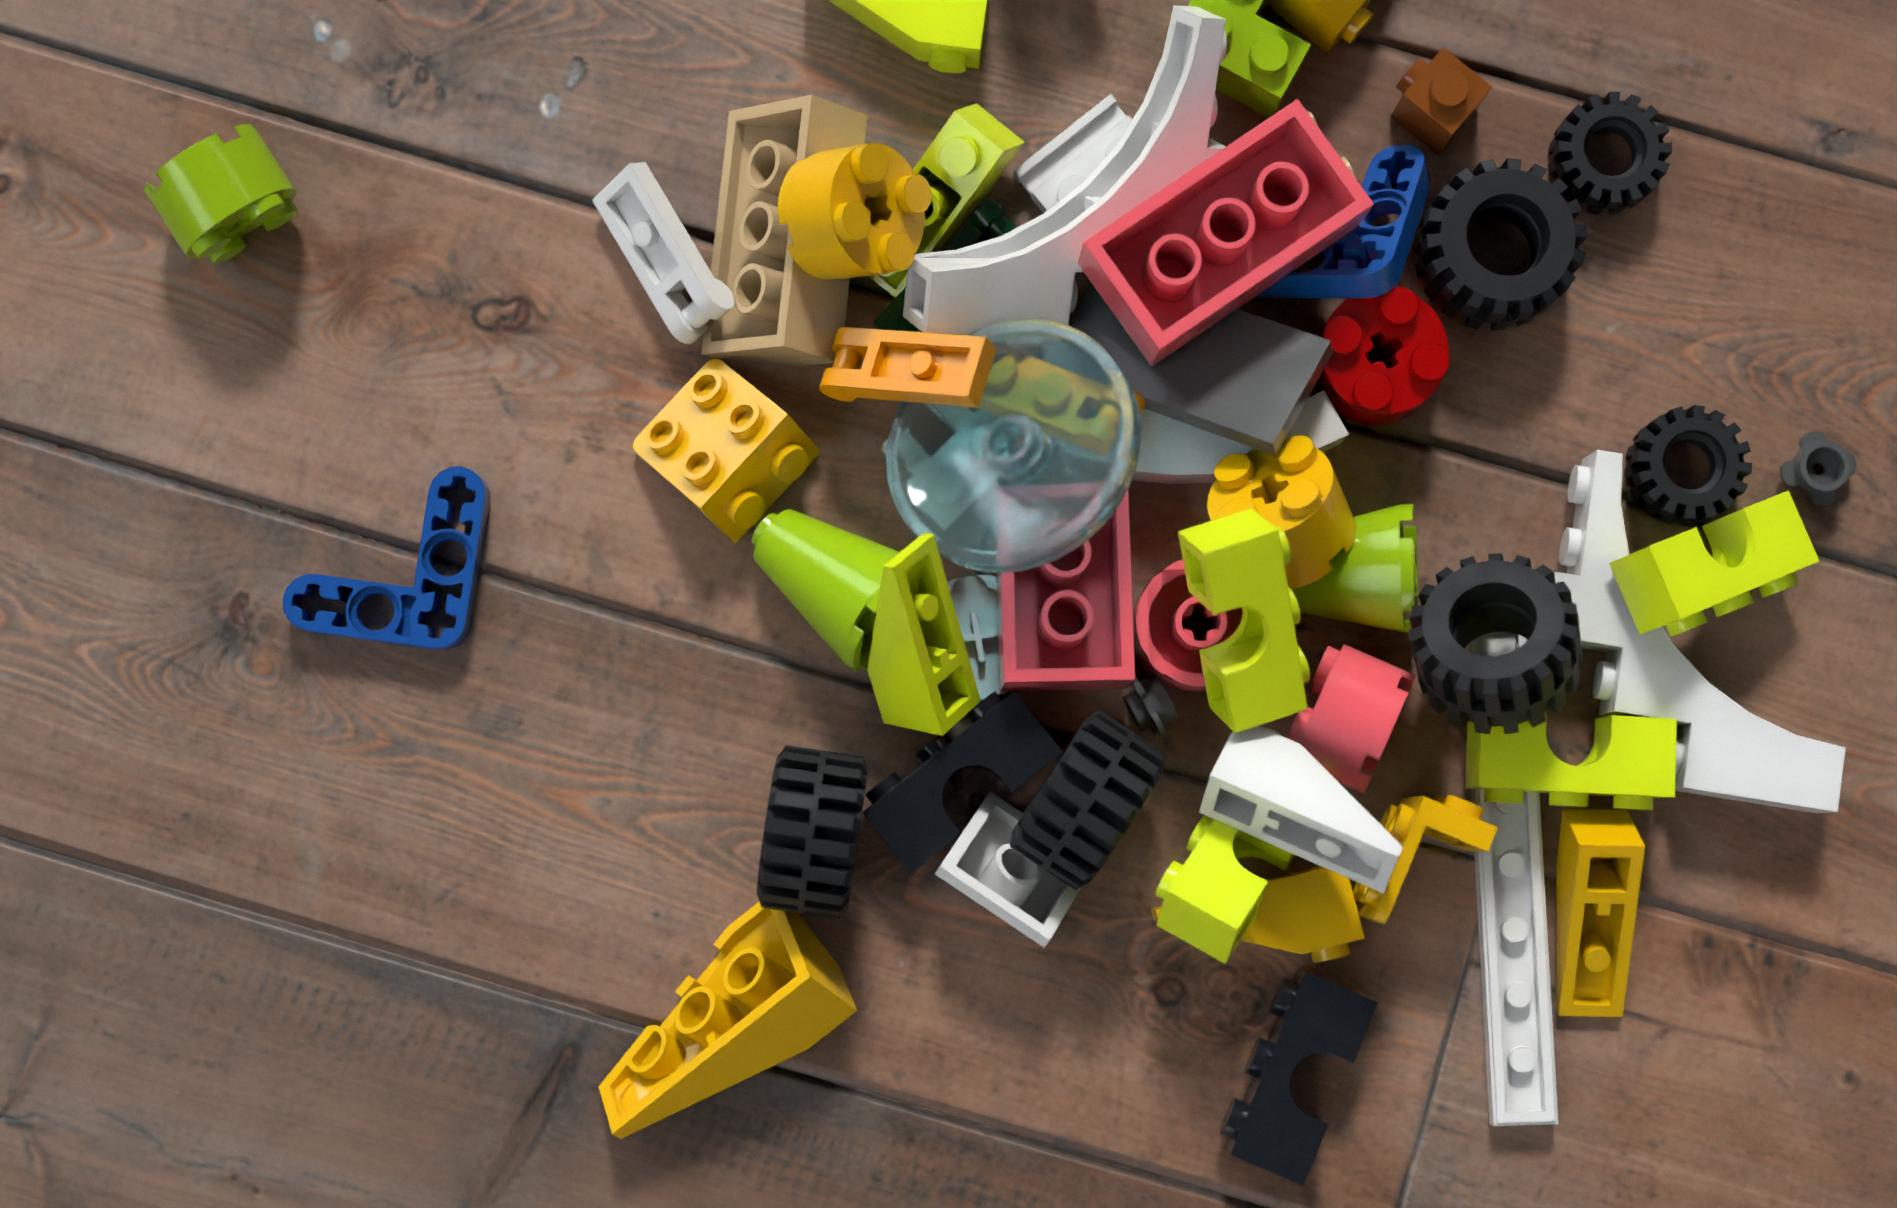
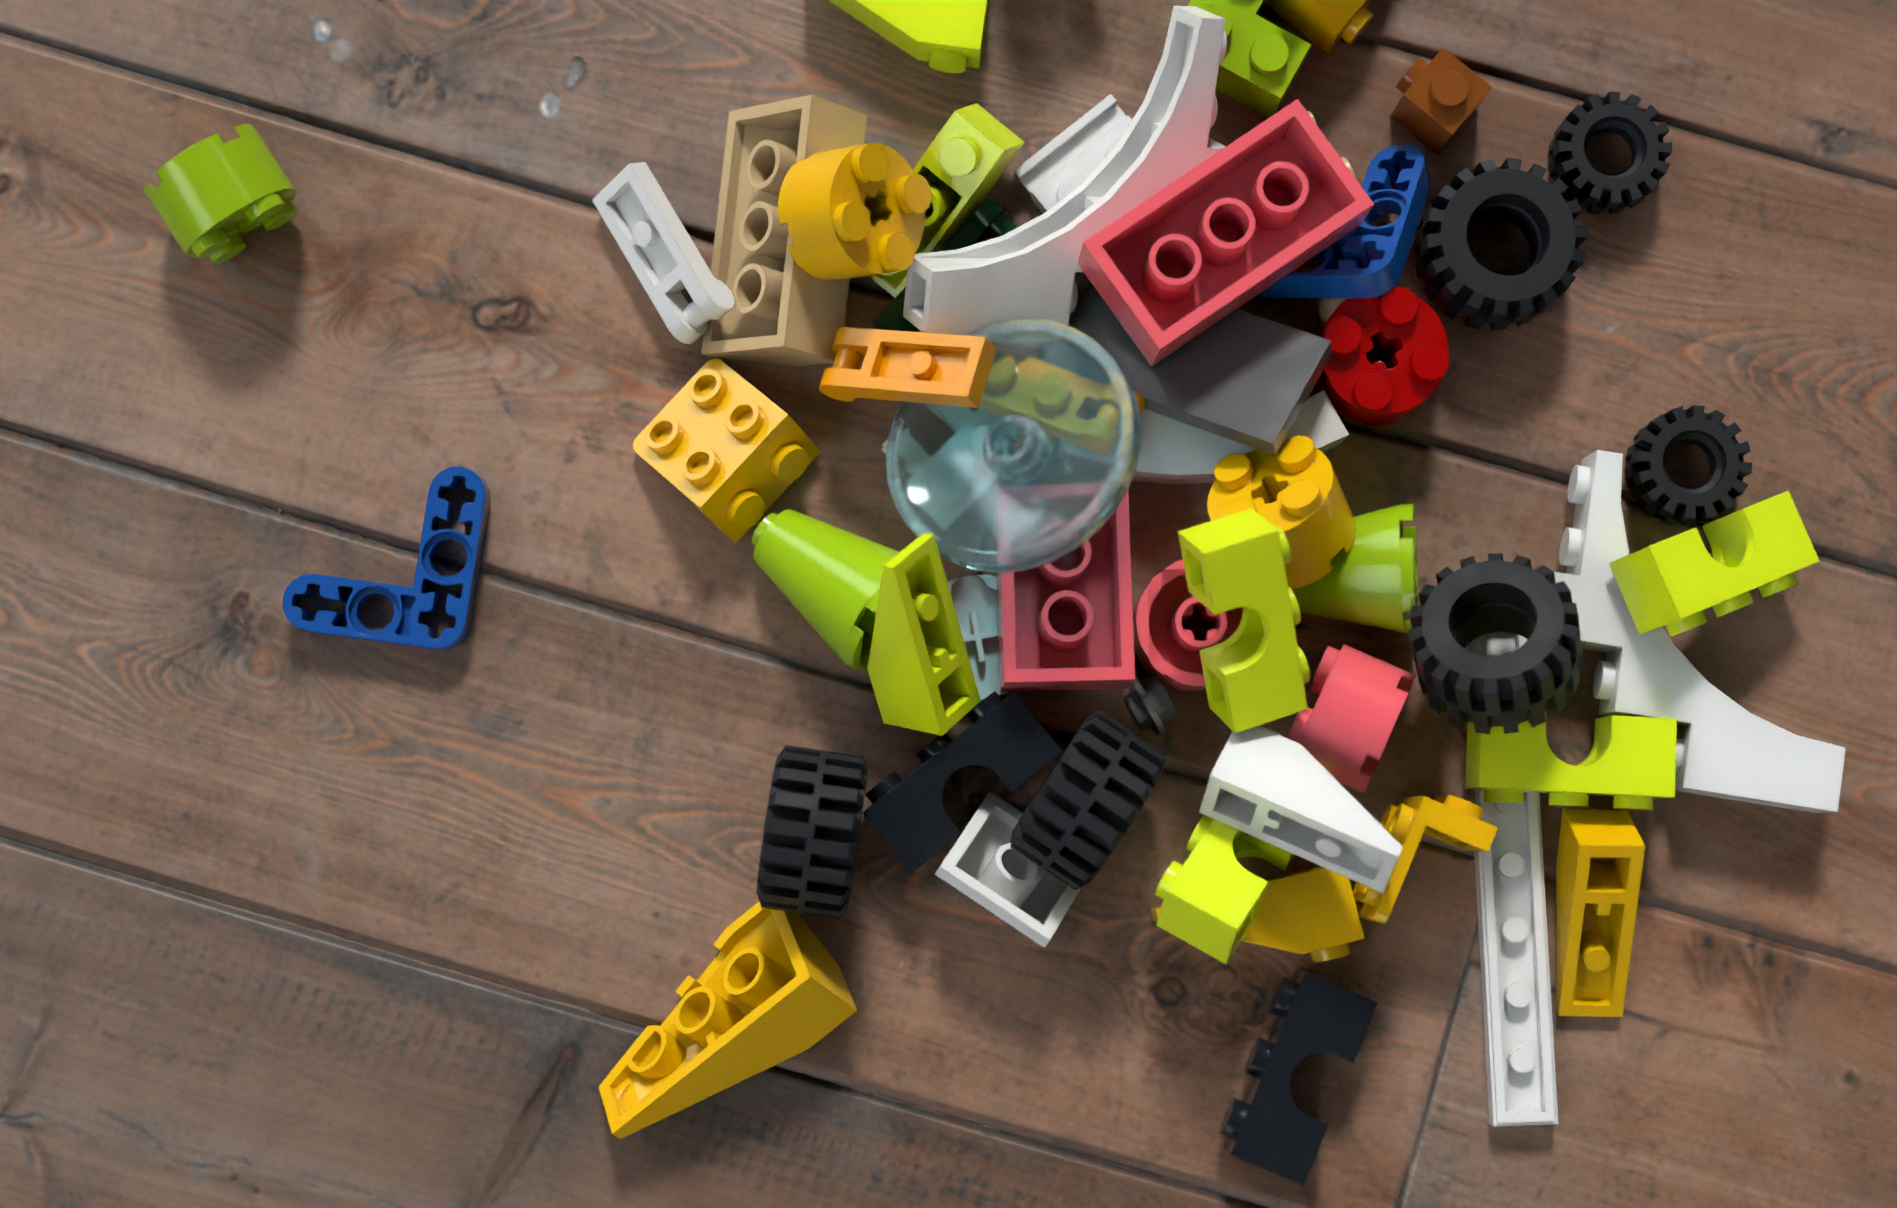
dark grey plate [1780,432,1857,507] -> none

